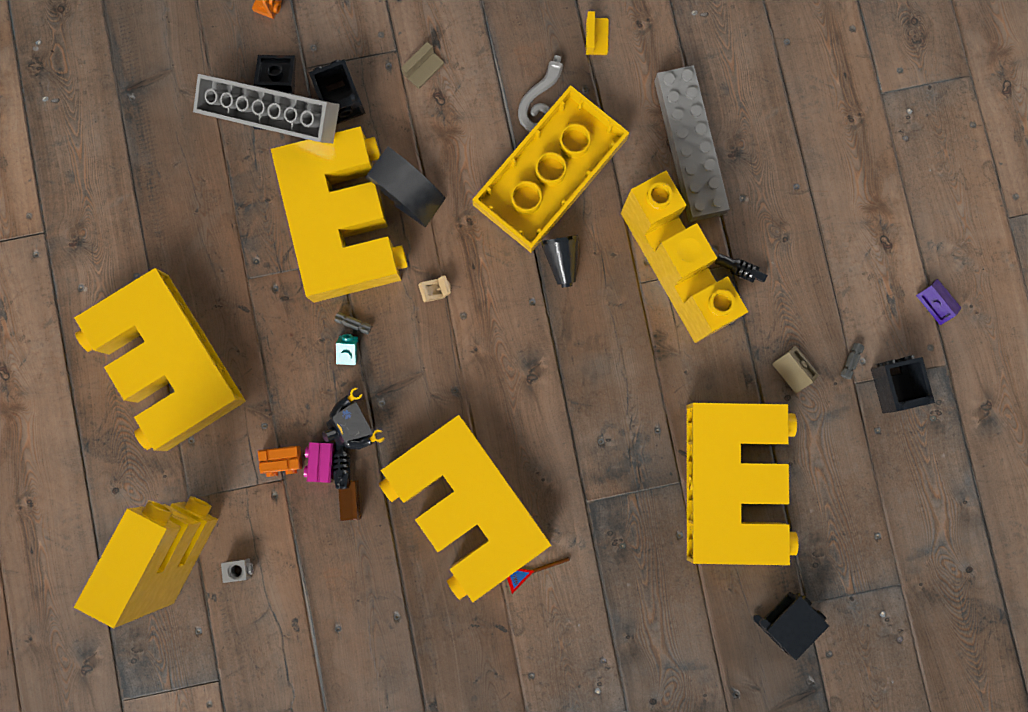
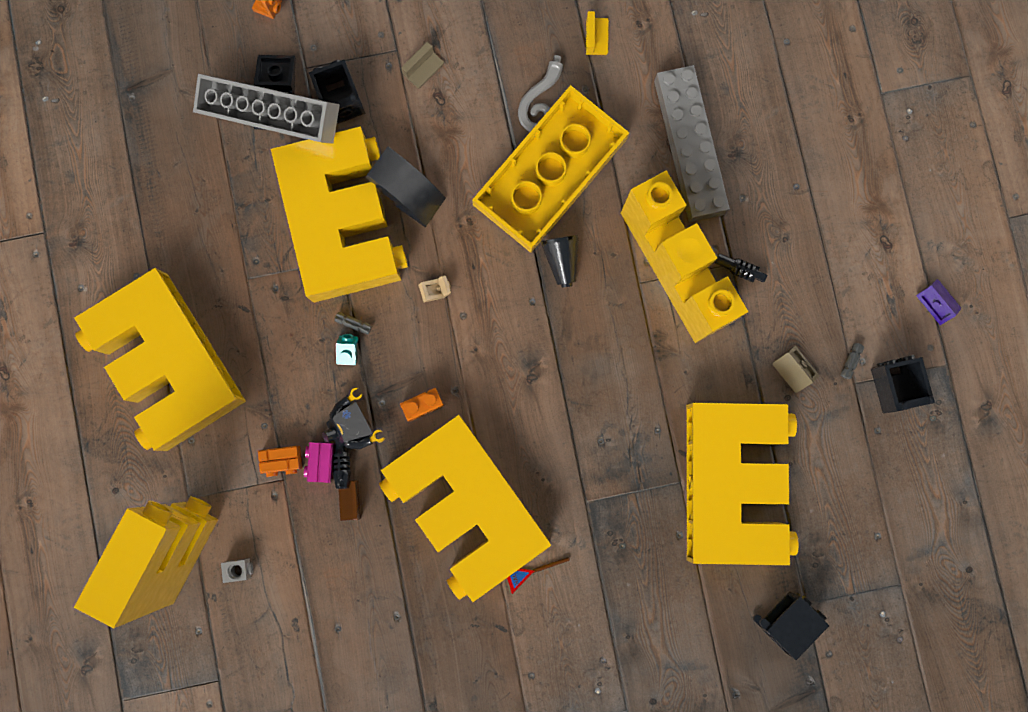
none -> orange brick [400,388,444,422]

